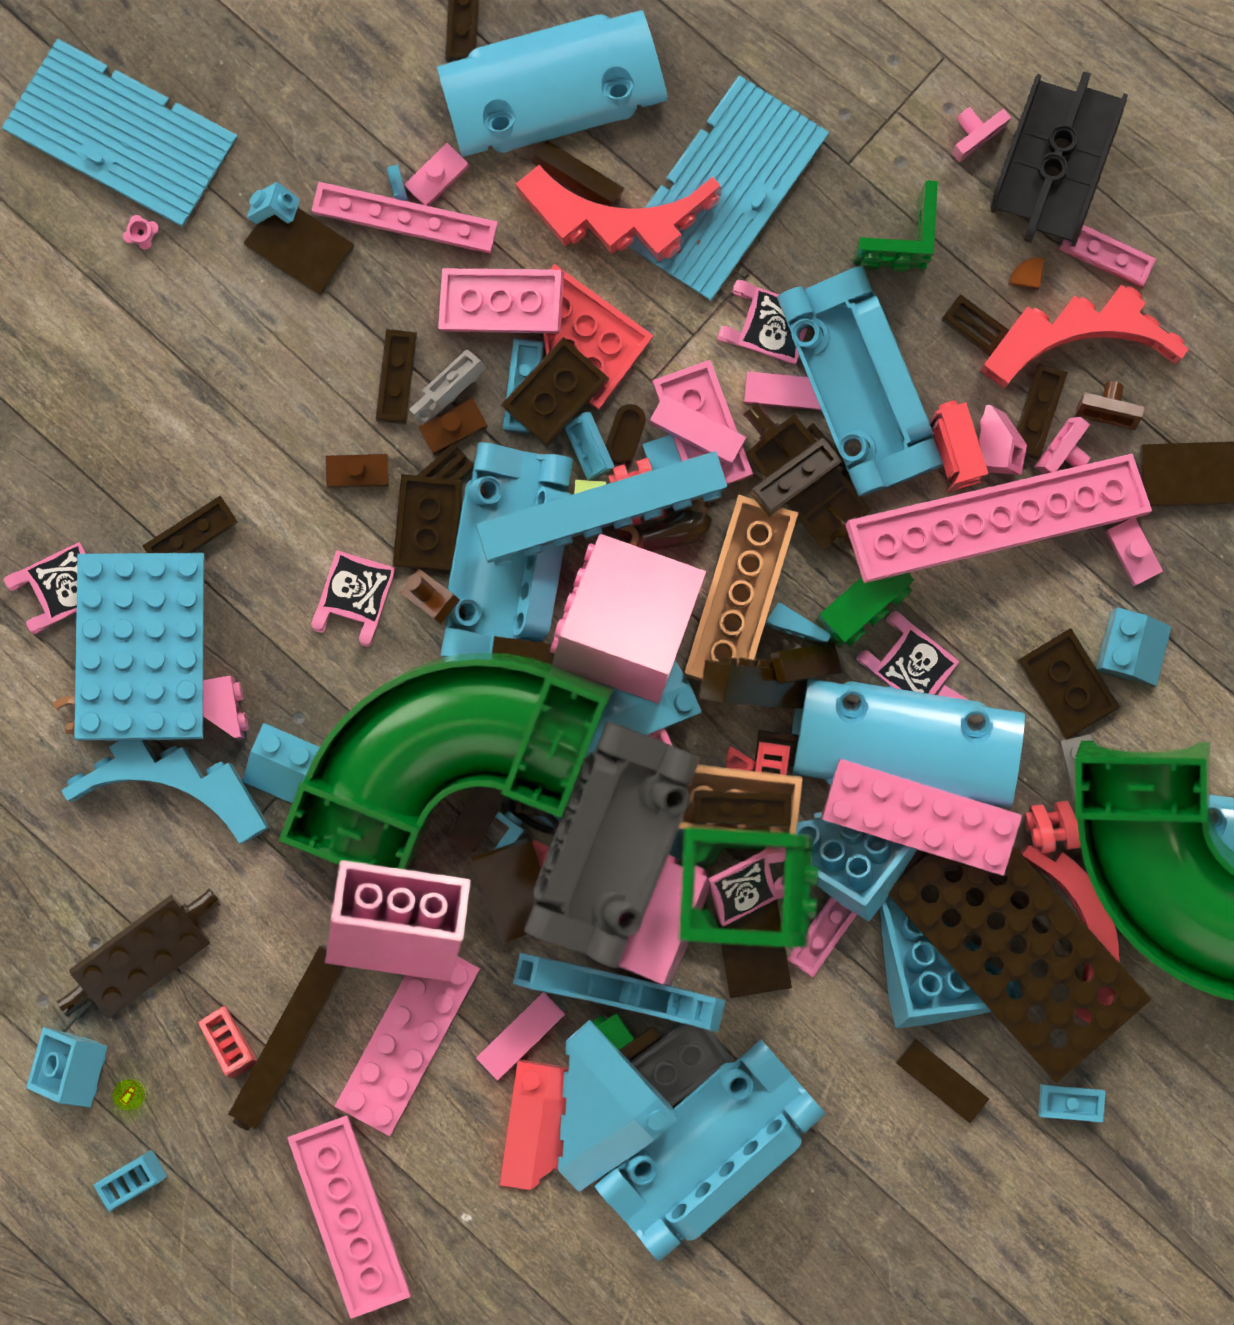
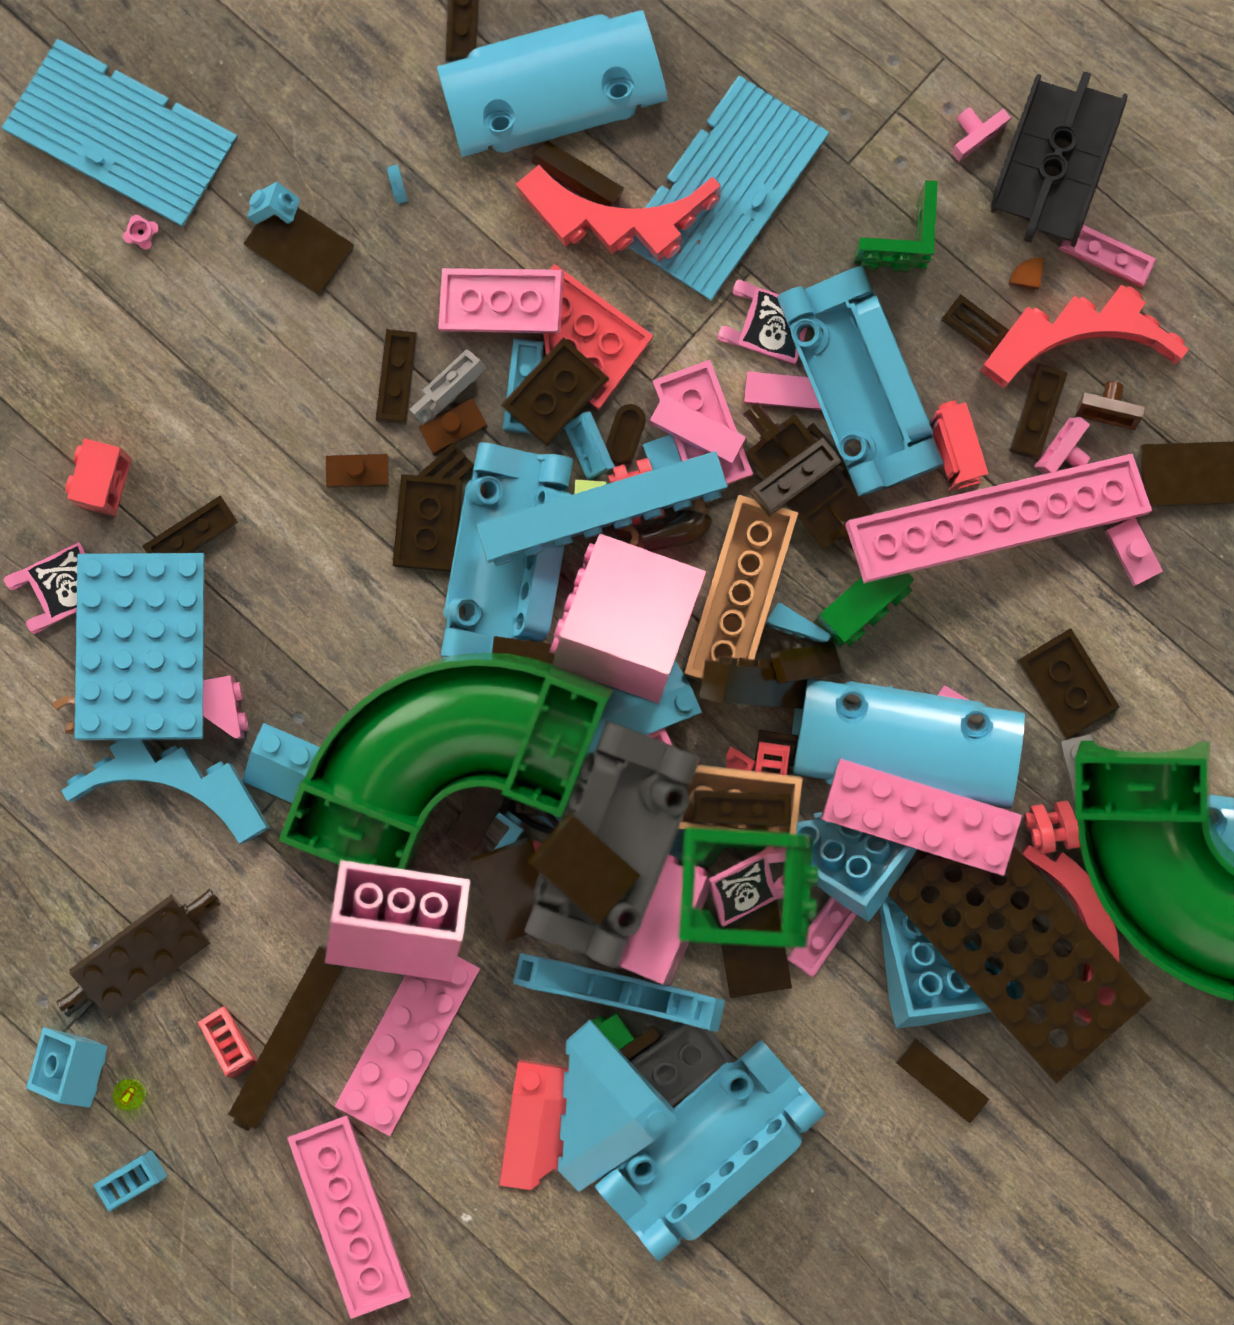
flag [311,550,396,647] -> none
bright pink plate [312,182,498,254] -> none
reddish brown tile [399,569,460,624] -> none
bright pink tile [404,143,469,206] -> none
bright pink tile [476,992,565,1081] -> none
flag [856,611,960,695] -> none
bright pink slope [979,405,1027,475] -> none
medium azure plate [1038,1084,1105,1122] -> none
medium azure slope [1096,607,1172,687] -> none
none -> coral brick [65,438,132,517]
none -> dark brown tile [528,813,641,924]

